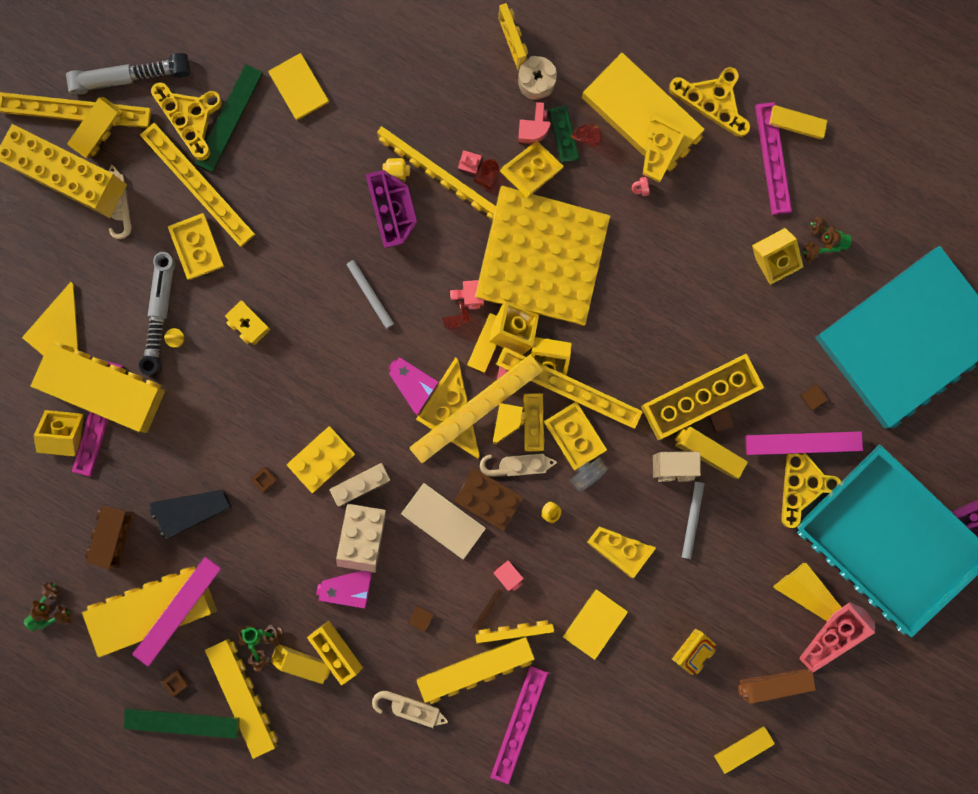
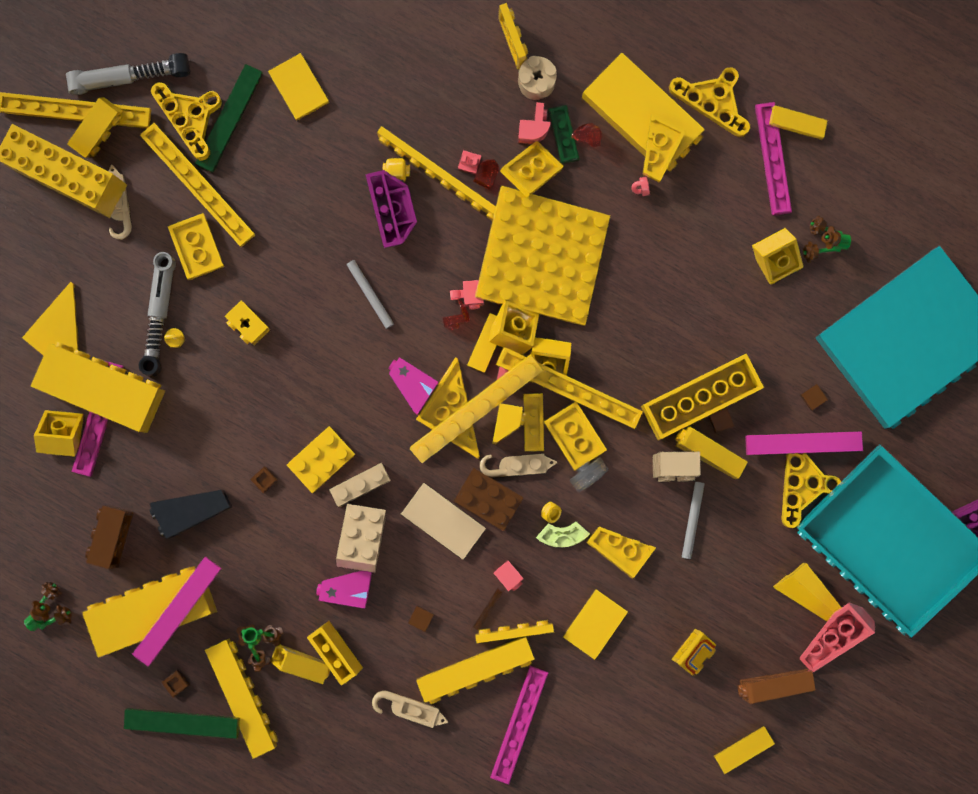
none -> yellowish green tile [536,521,590,547]

